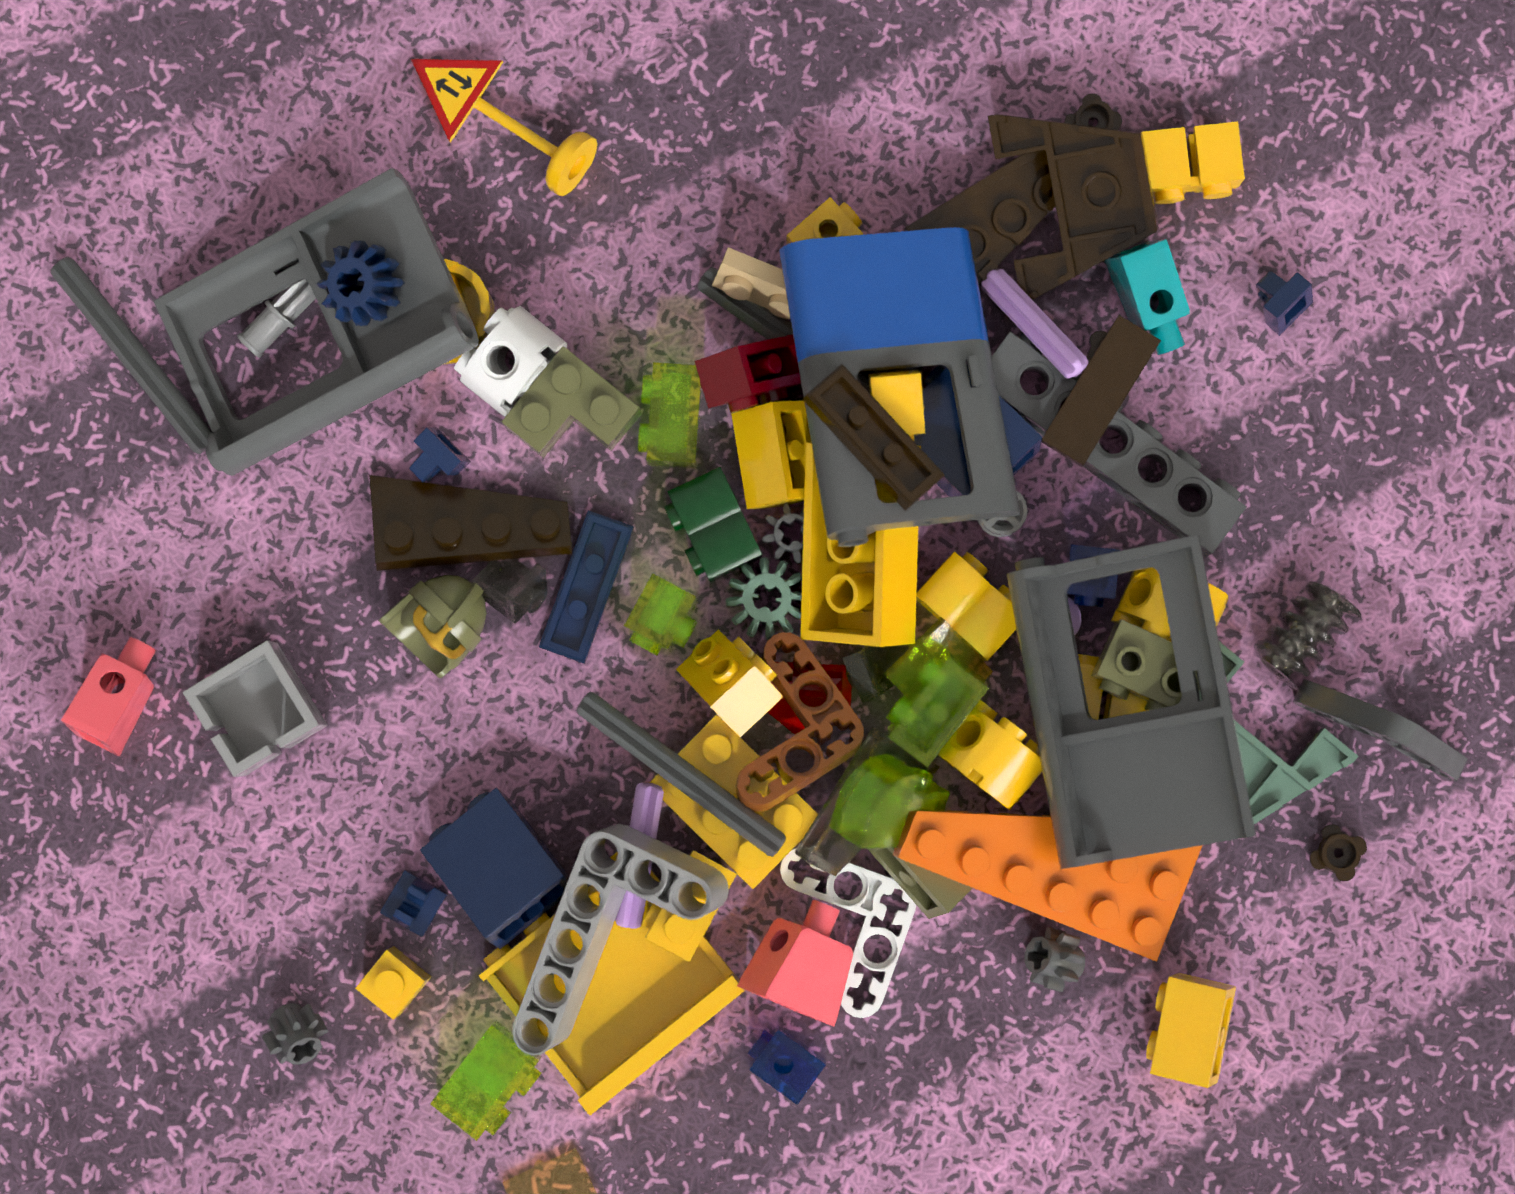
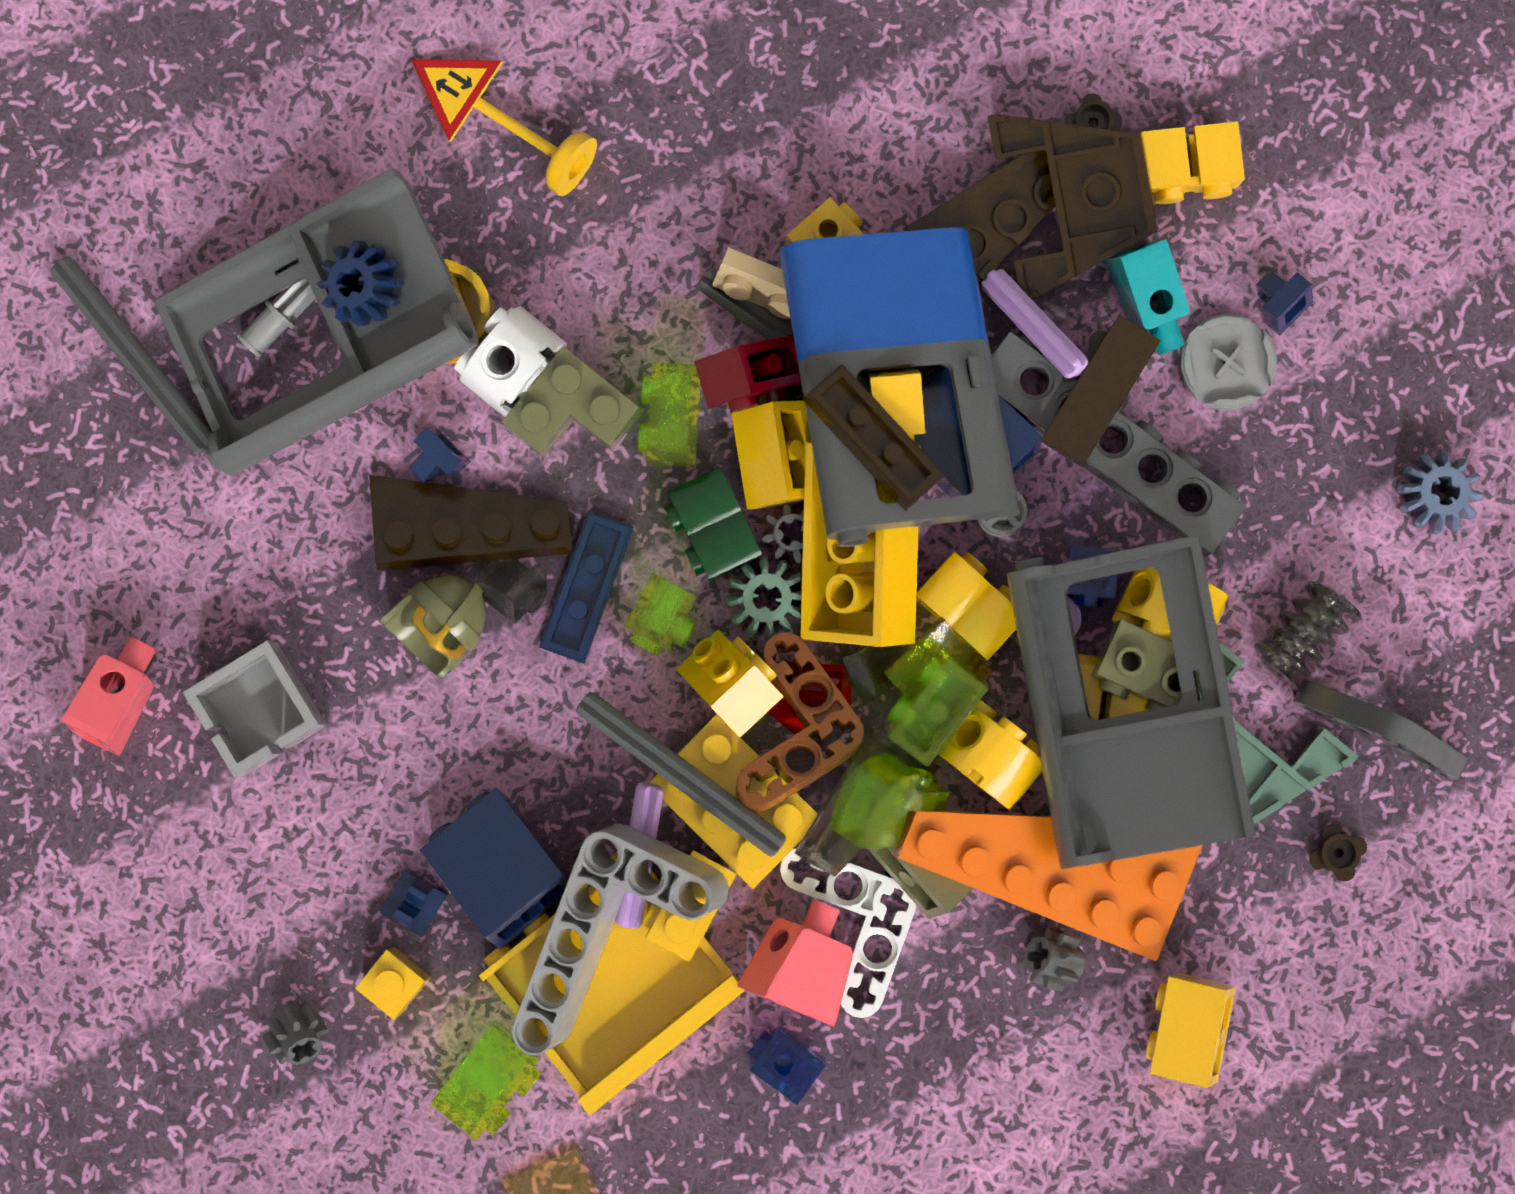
none -> light grey tile [1179,314,1277,411]
none -> sand blue gear [1397,451,1483,535]

